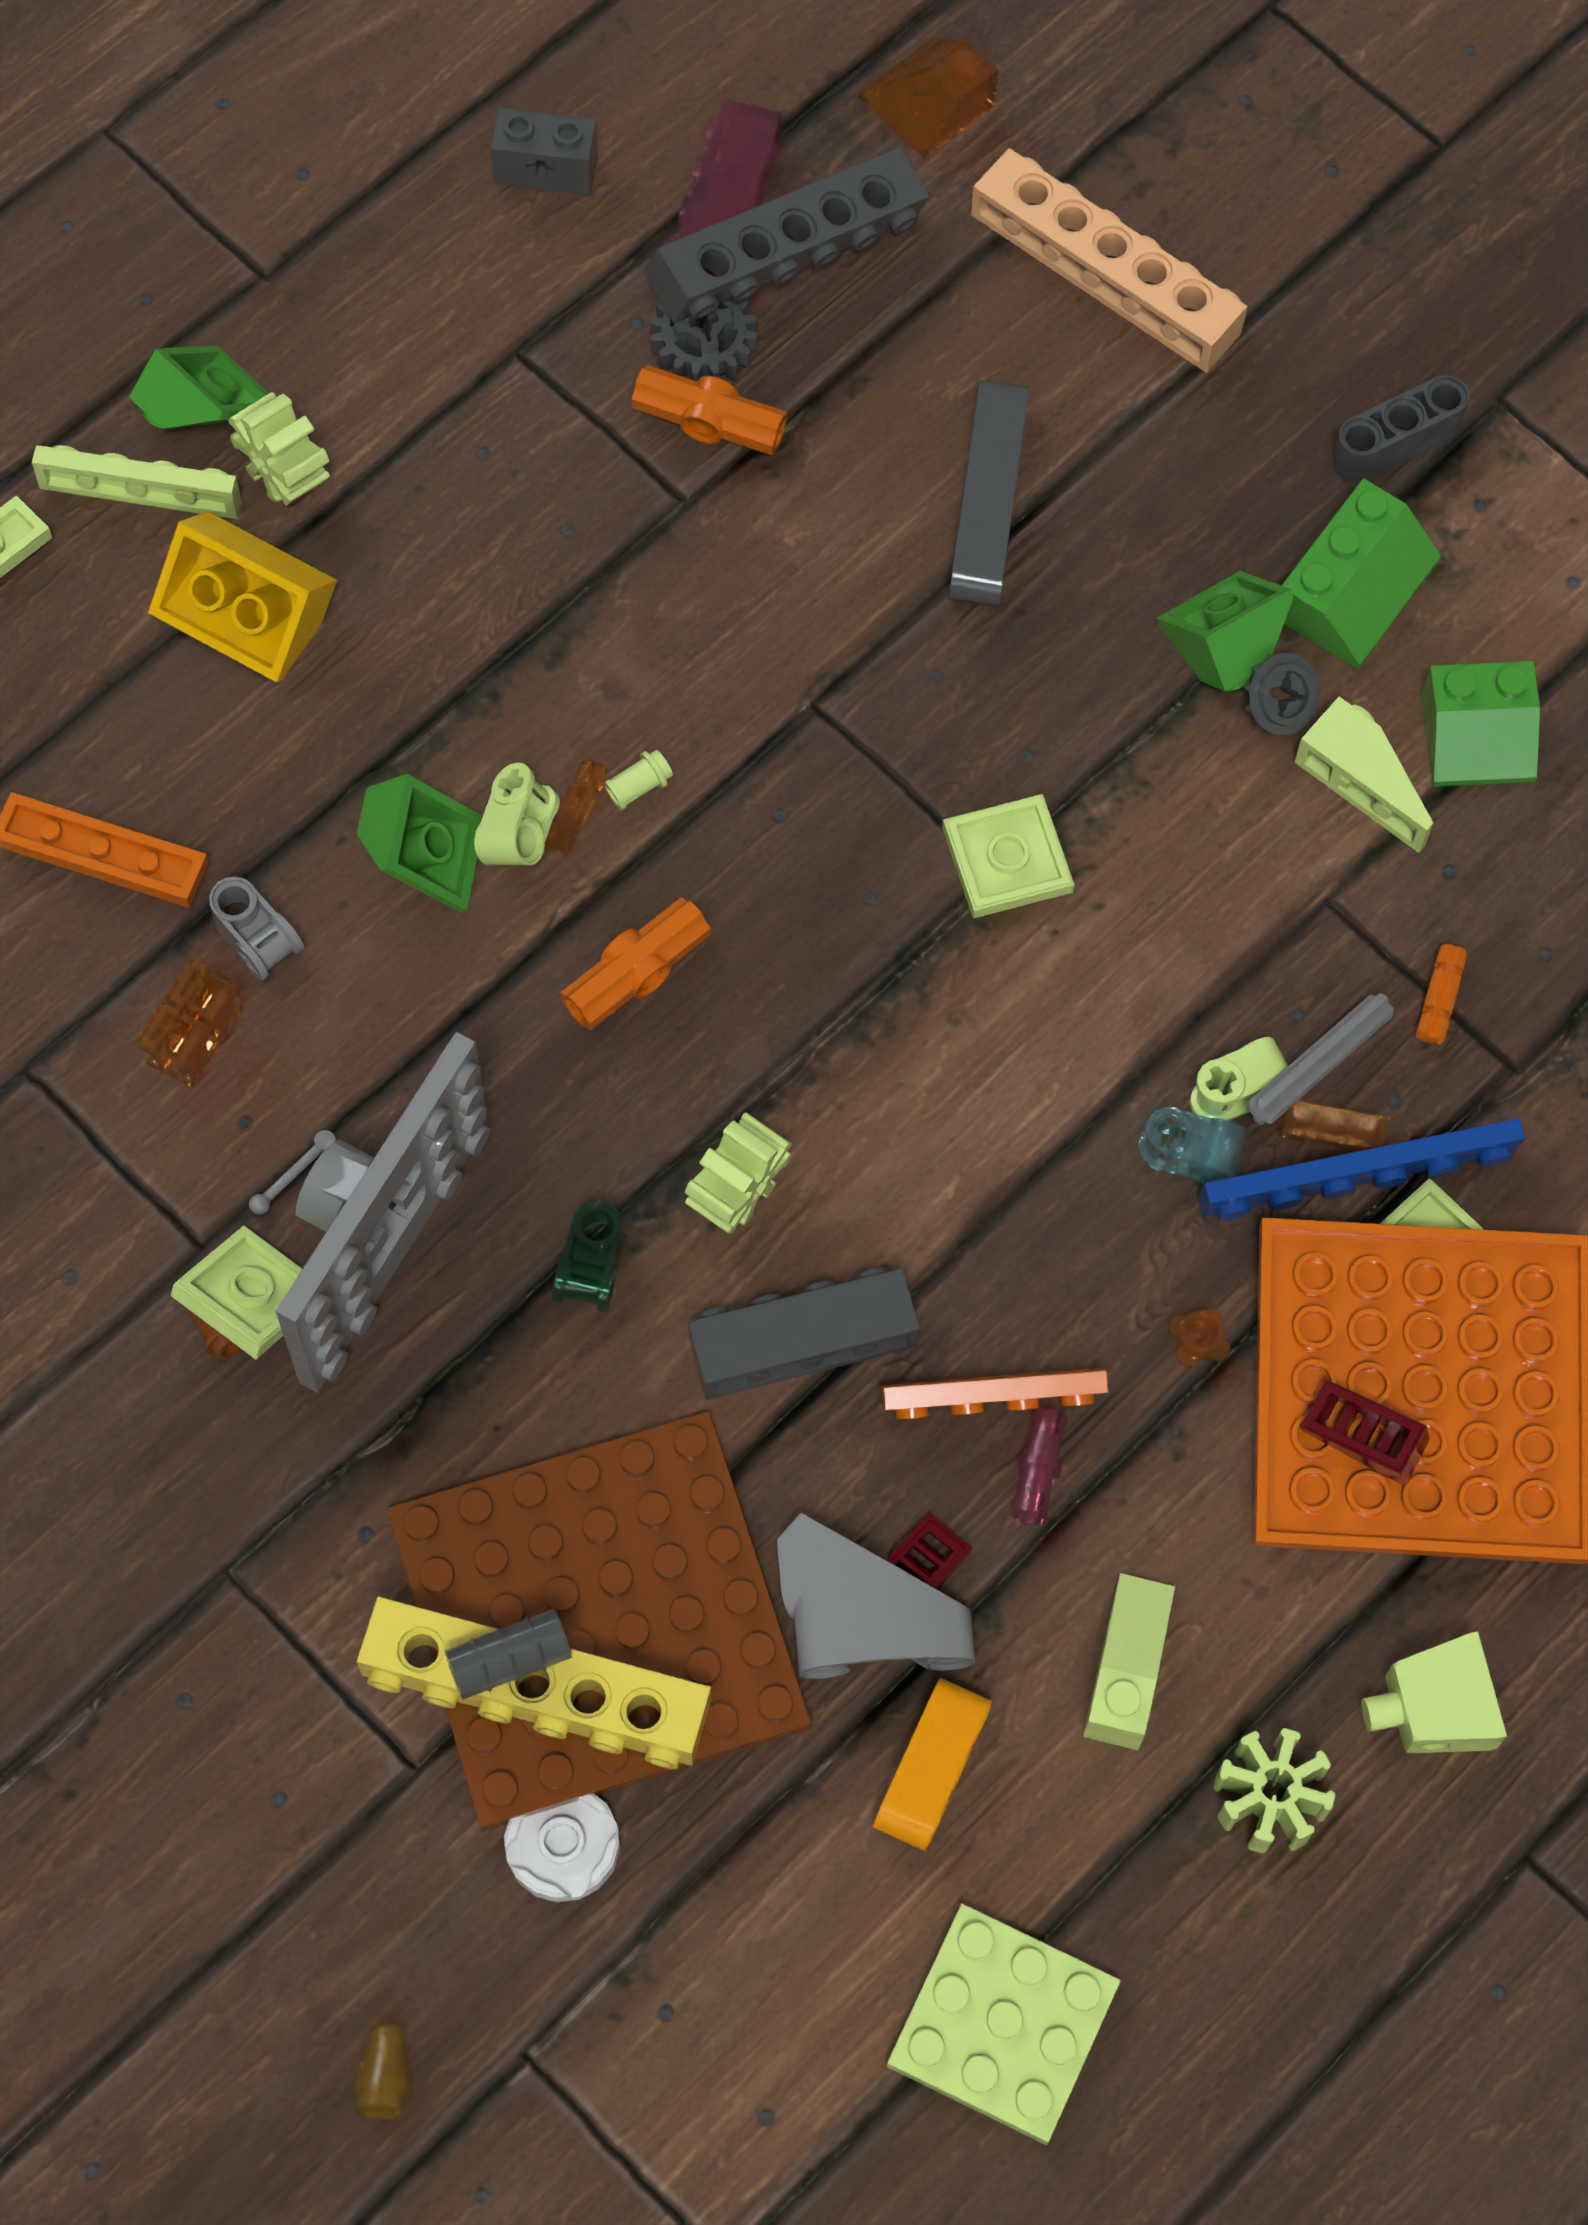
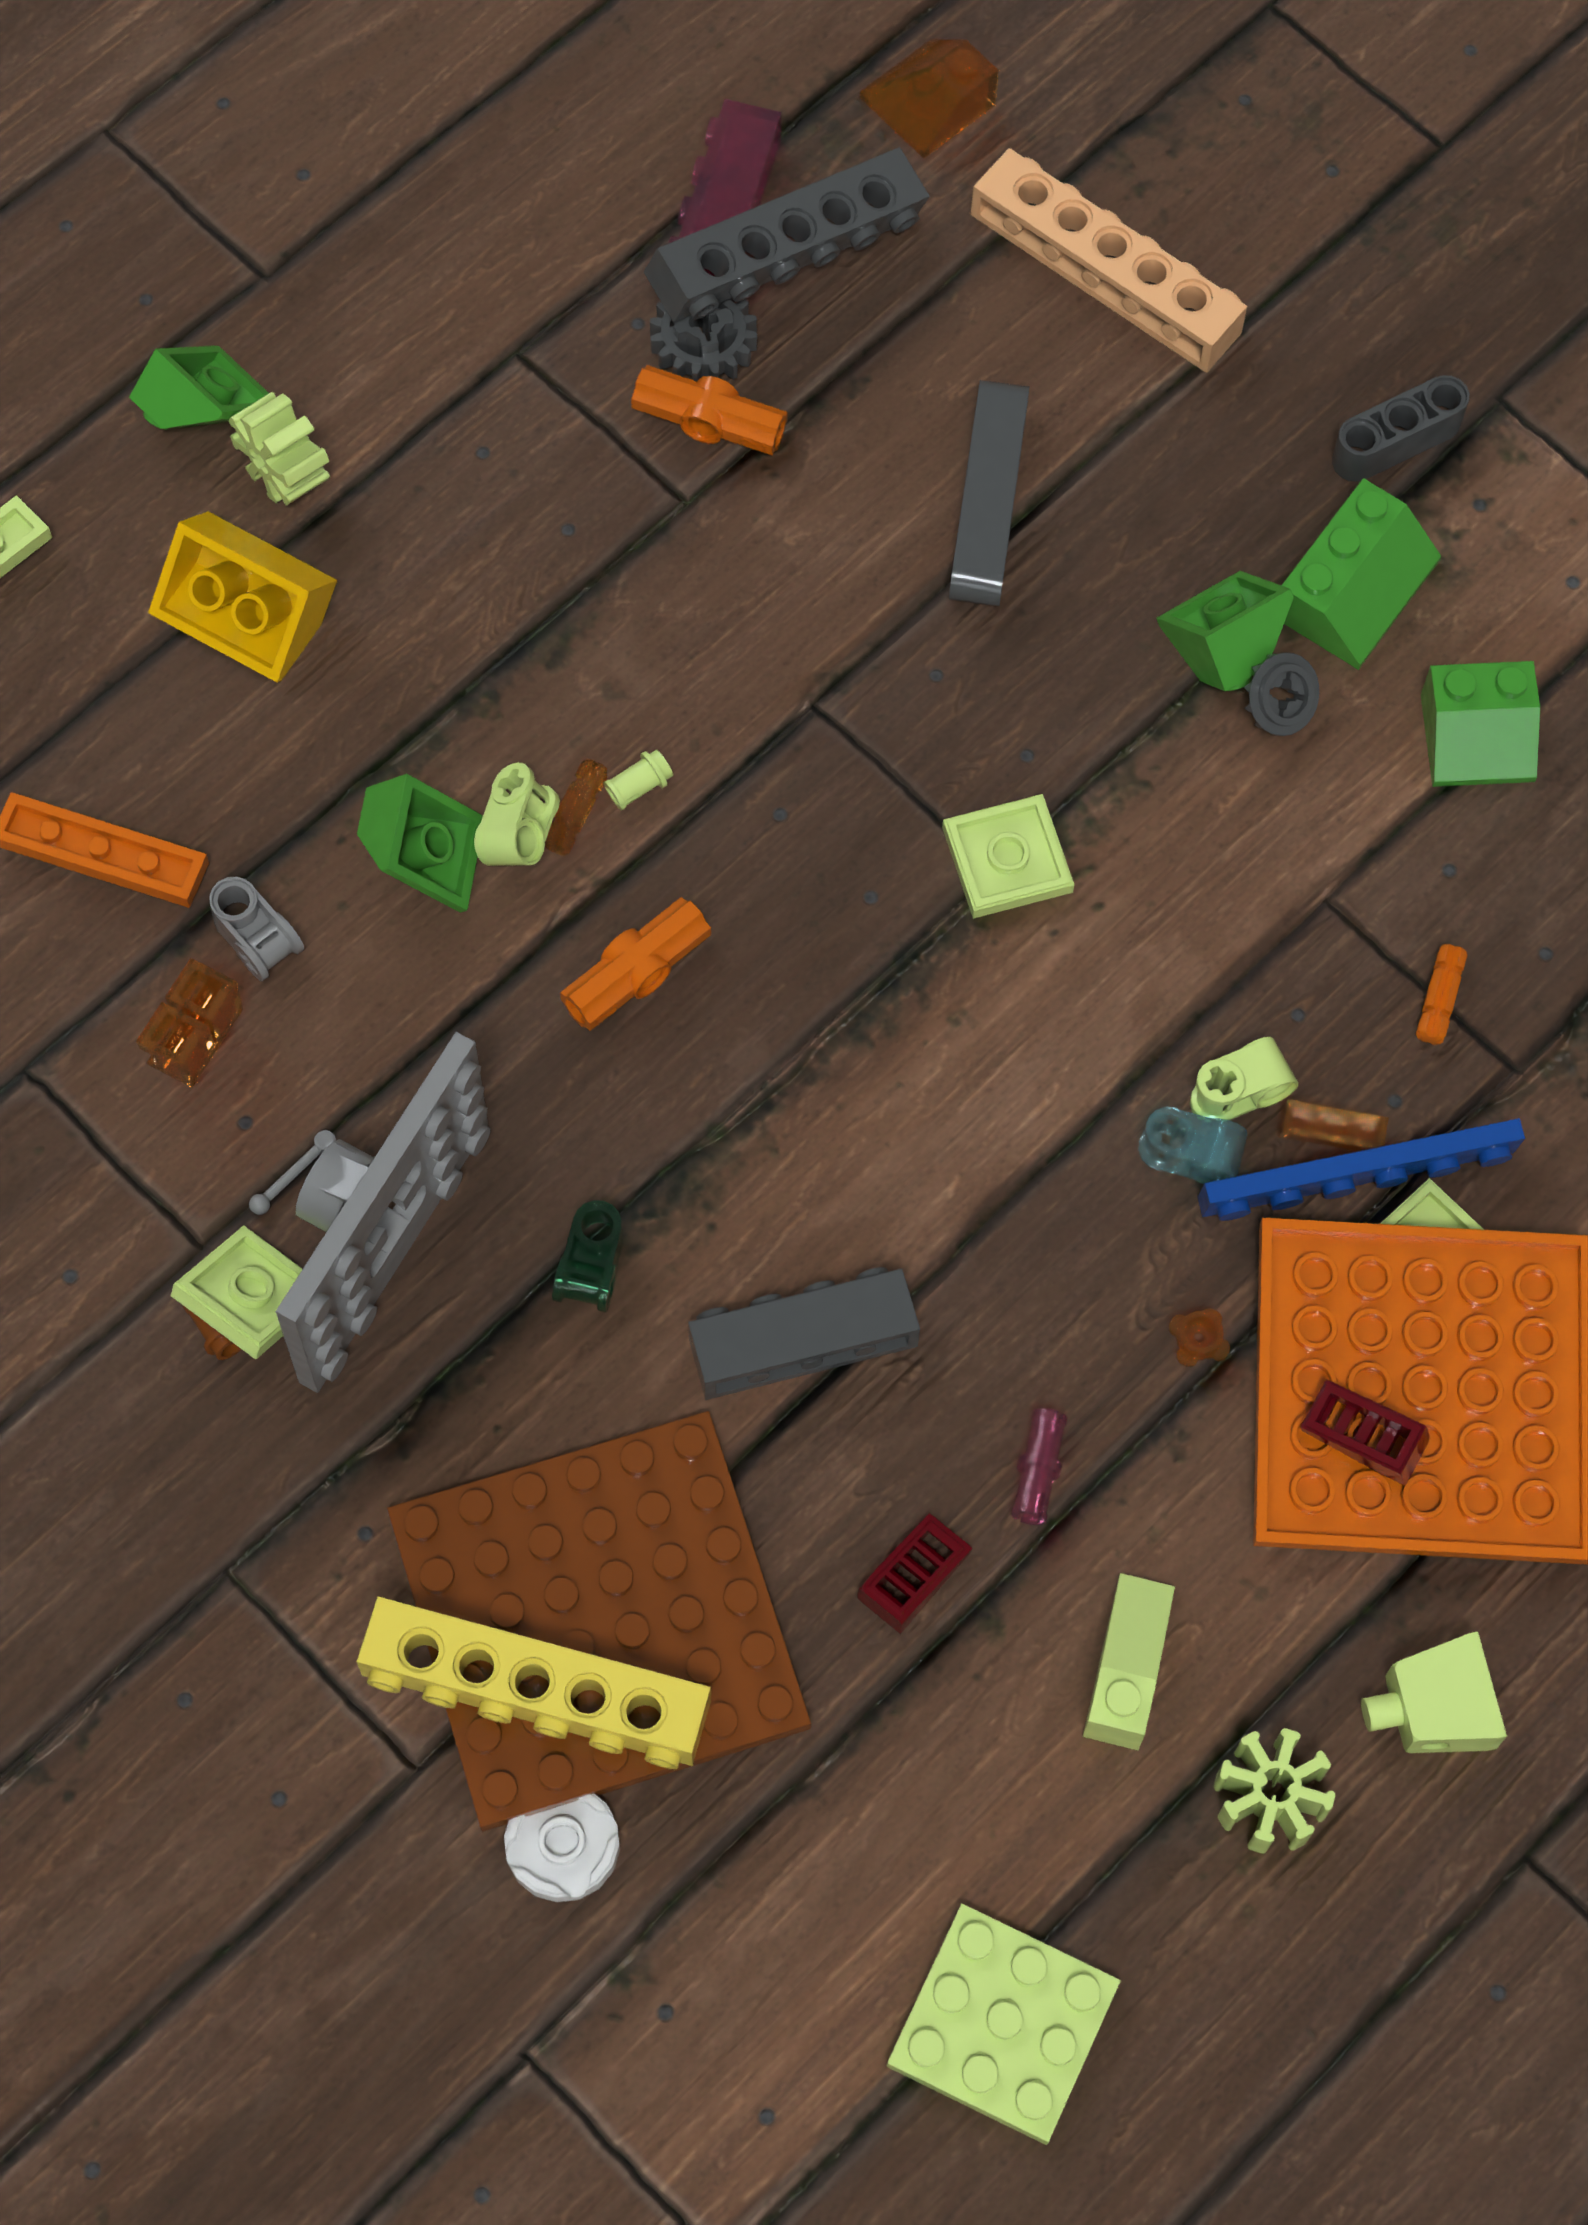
yellowish green plate [32,445,242,519] -> none
clear yellow cone [351,2025,410,2120] -> none
dark grey axle [444,1609,572,1700] -> none
dark grey brick [491,108,598,195] -> none
yellowish green gear [685,1112,792,1234] -> none
light grey panel [777,1513,976,1679] -> none
light orange beam [873,1678,993,1852] -> none
plate [880,1368,1108,1419] -> none
light grey axle [1247,993,1394,1125] -> none
yellowish green slope [1294,697,1433,853] -> none

